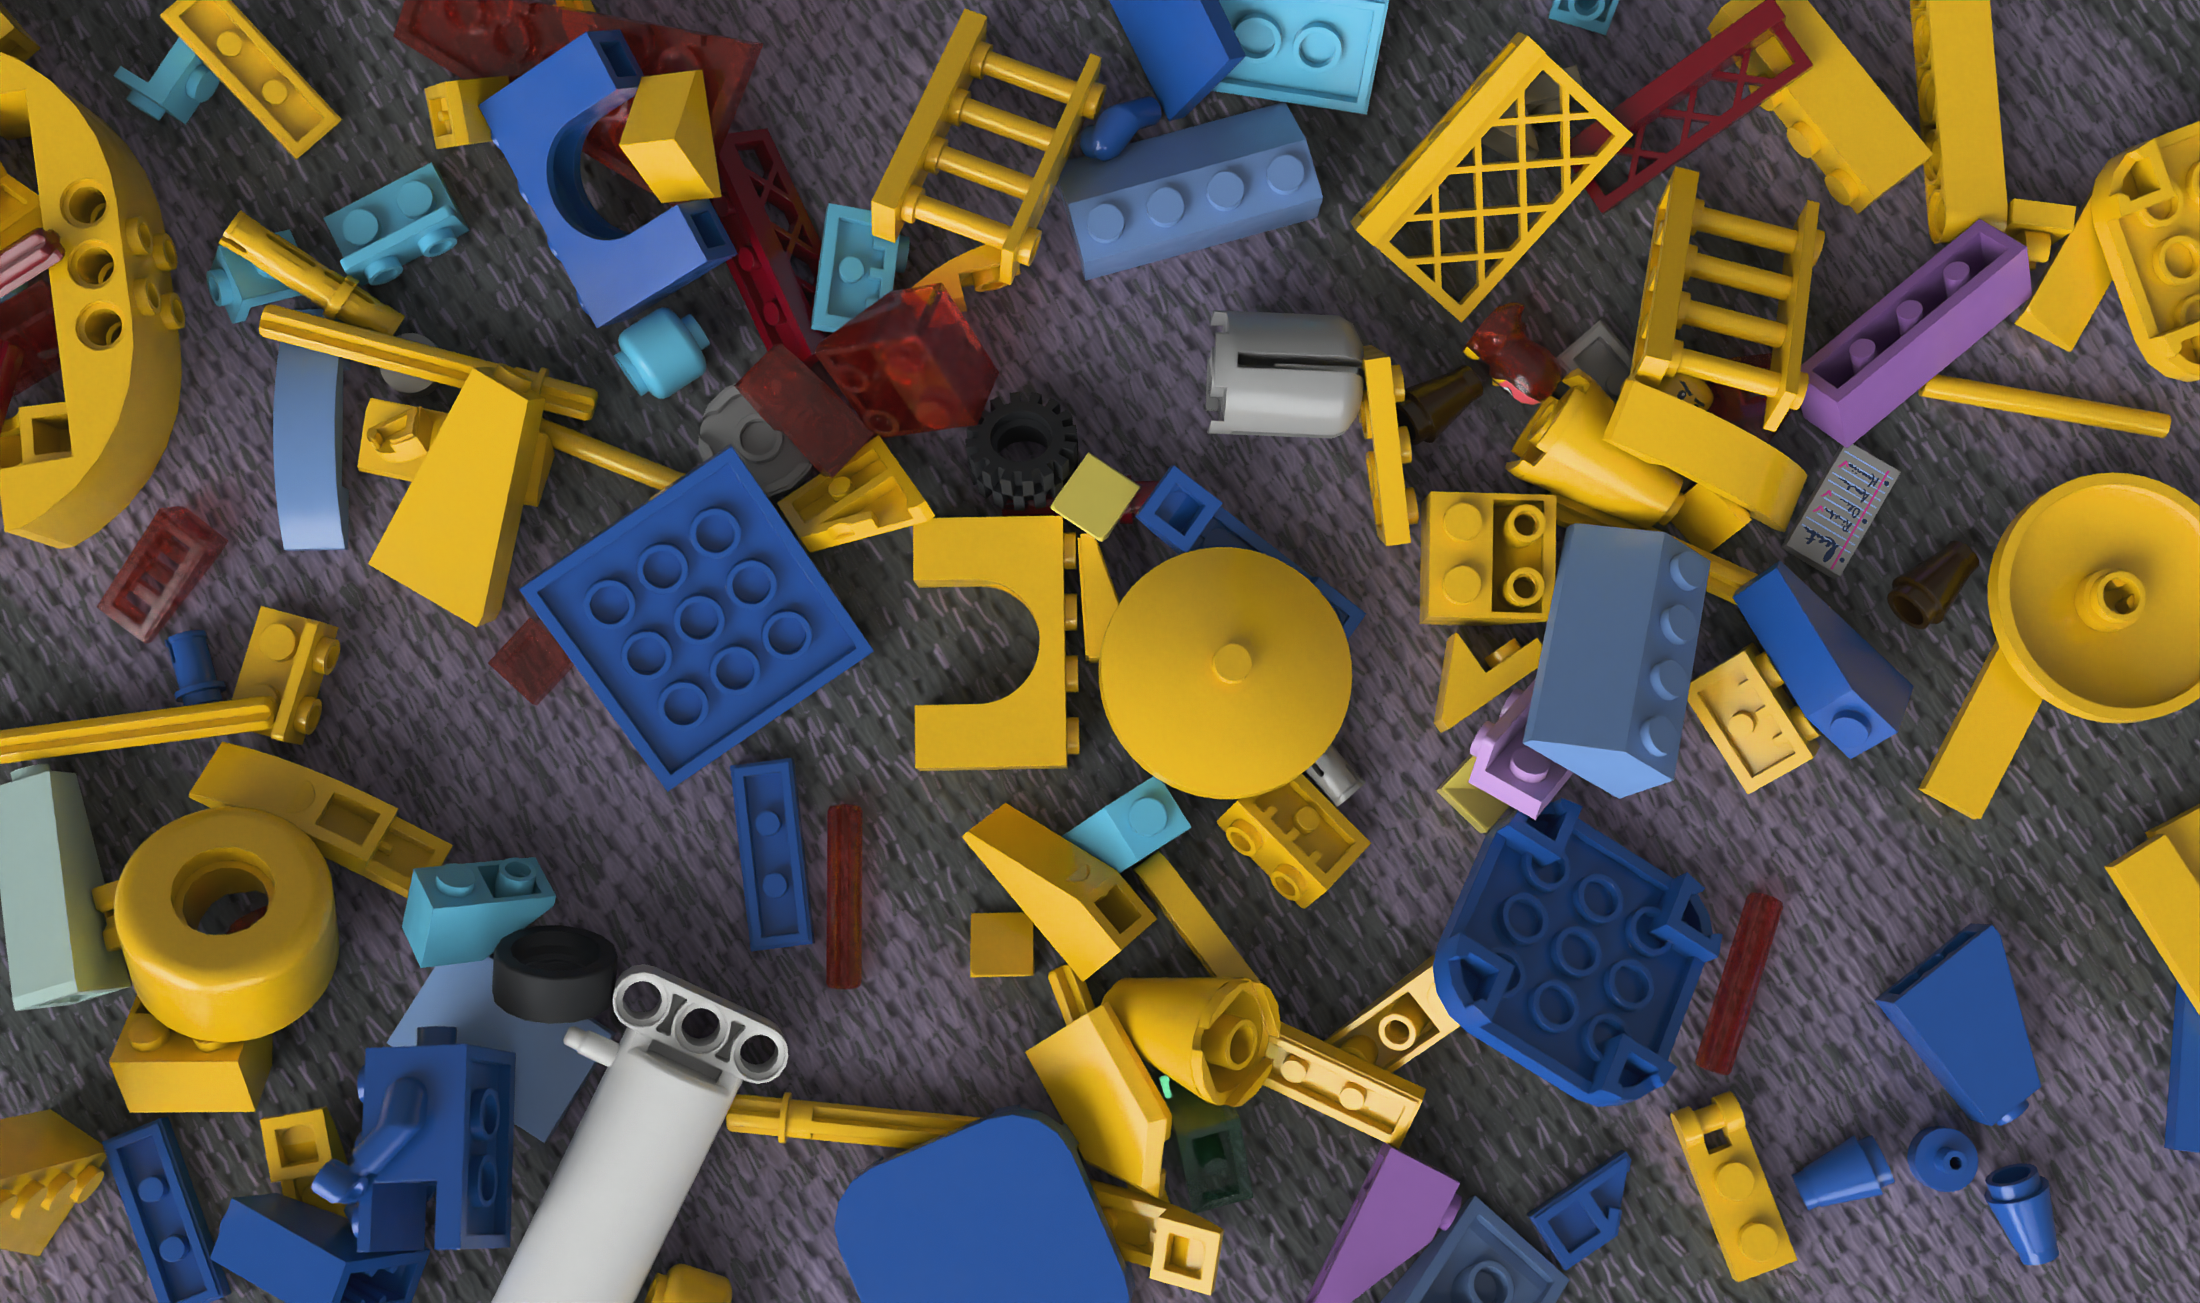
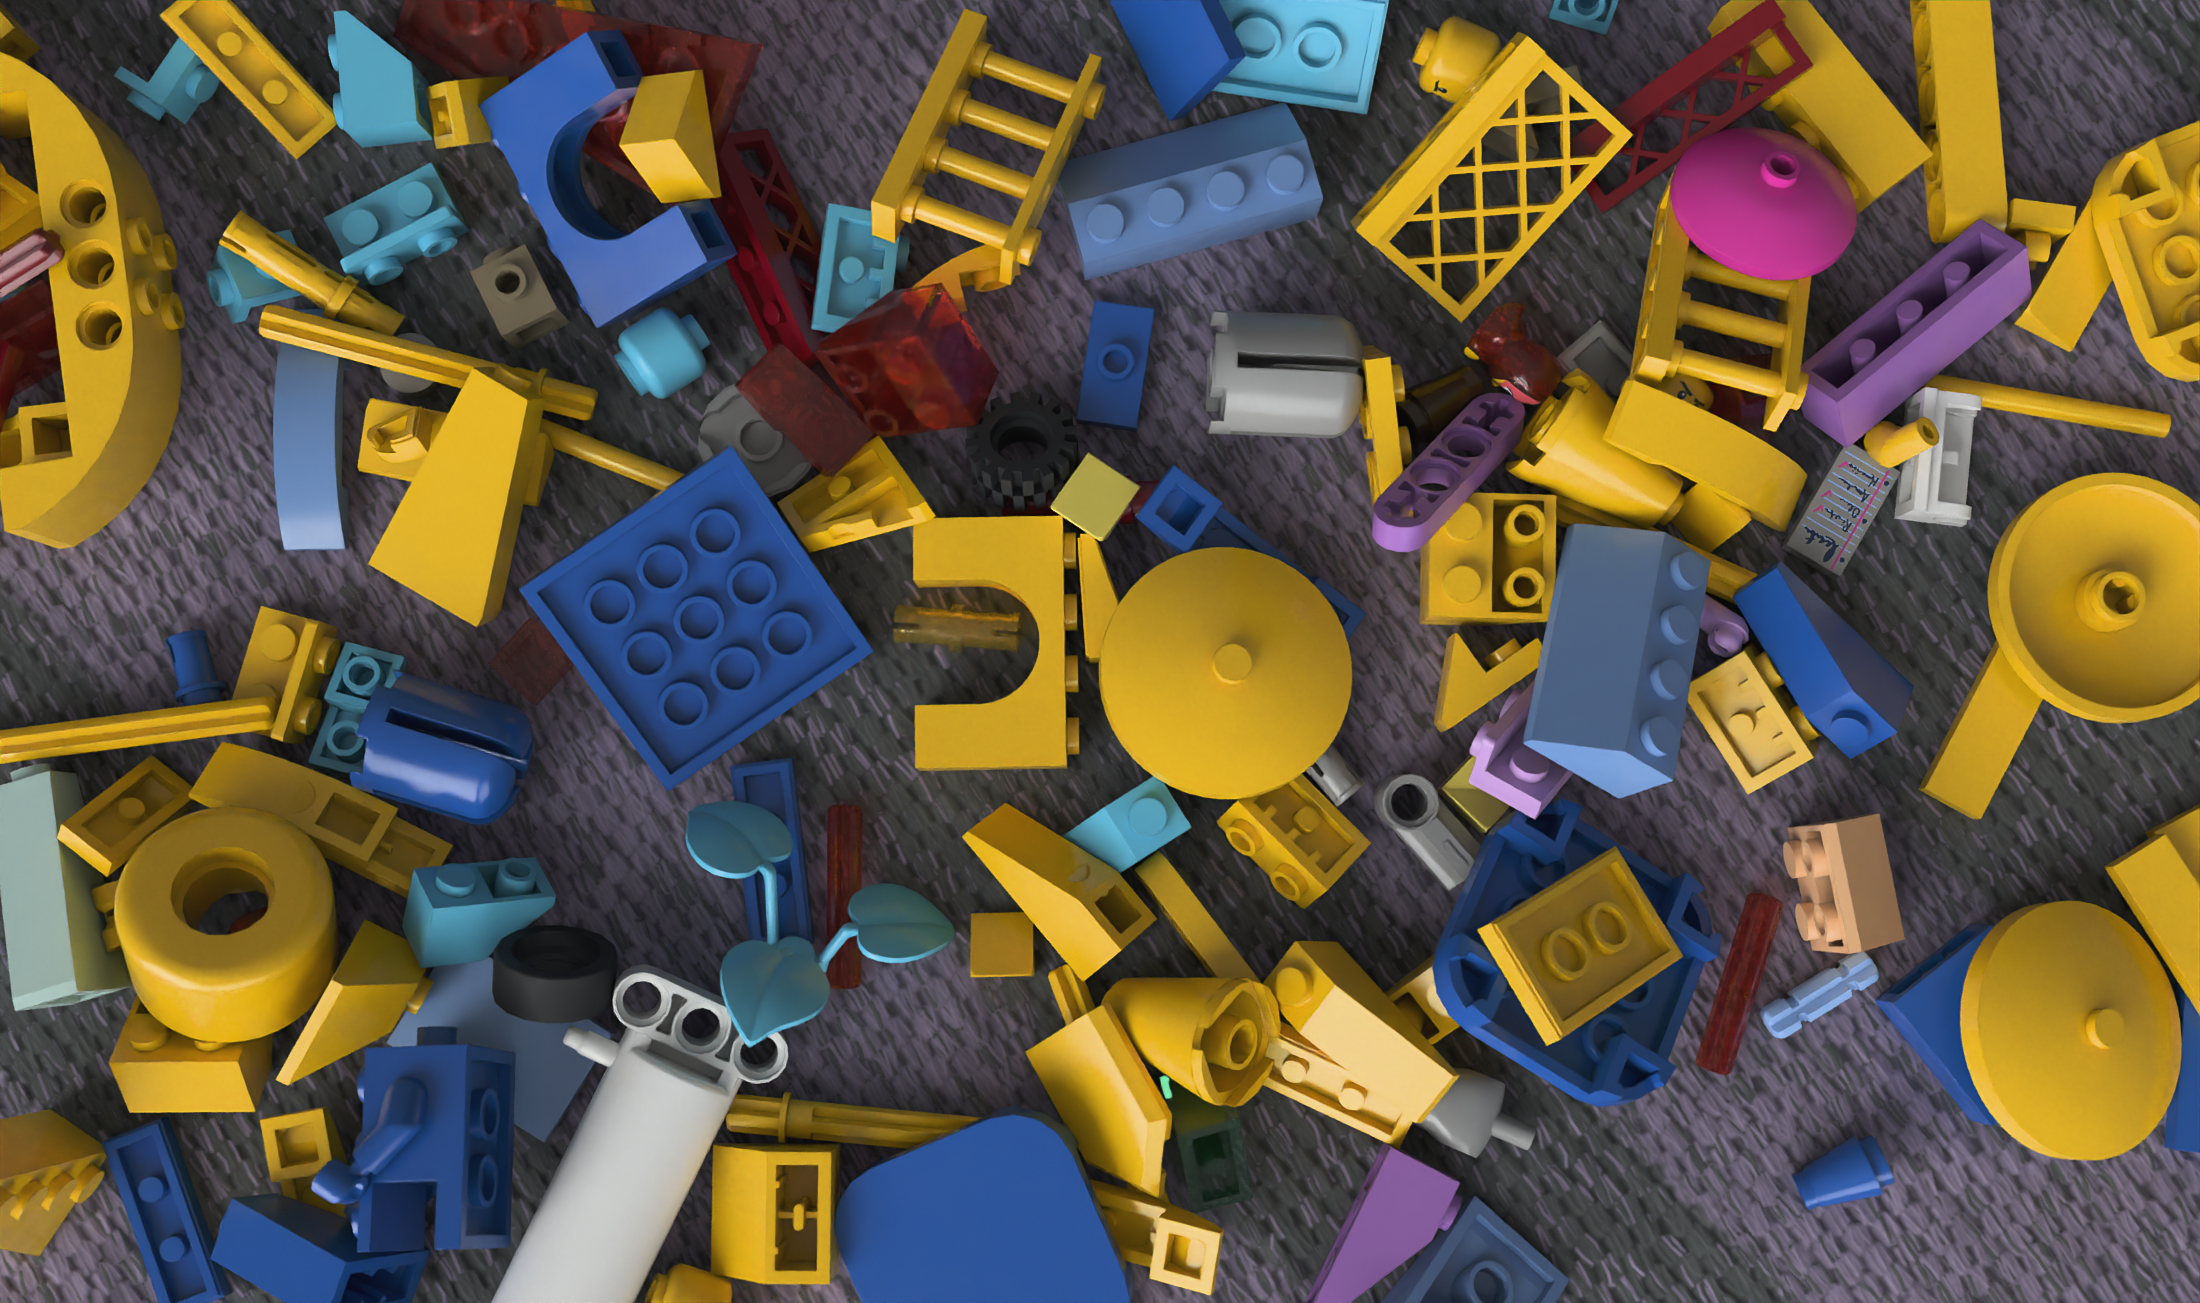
clear red slope [97,506,228,644] -> none
blue arm [1079,96,1161,161] -> none
blue tile [1526,1150,1631,1271] -> none
yellow plate [1670,1091,1797,1283] -> none
dark brown cone [1887,541,1979,629] -> none
blue tile [1907,1126,1978,1192] -> none
blue cone [1984,1163,2060,1265] -> none
none -> yellow slope [57,755,195,877]
none -> yellow slope [276,919,434,1085]
none -> medium azure slope [308,641,407,779]
none -> medium azure slope [328,10,434,148]
none -> blue cylinder [350,669,533,826]
none -> dark tan brick [470,244,571,350]
none -> medium azure plant [685,801,956,1047]
none -> yellow slope [711,1143,840,1284]
none -> clear yellow pin [893,603,1022,653]
none -> blue plate [1076,300,1155,432]
none -> yellow slope [1263,941,1460,1123]
none -> medium lavender beam [1372,393,1525,552]
none -> light grey piece [1373,774,1481,891]
none -> yellow head [1412,16,1501,104]
none -> light grey piece [1412,1067,1537,1158]
none -> yellow tile [1477,846,1683,1046]
none -> dark pink dish [1670,127,1857,280]
none -> lavender arm [1700,594,1749,657]
none -> light blue axle [1760,951,1880,1038]
none -> light nougat slope [1783,813,1905,954]
none -> yellow arm [1863,417,1939,469]
none -> white hinge [1894,387,1982,527]
none -> yellow dish [1960,900,2182,1160]

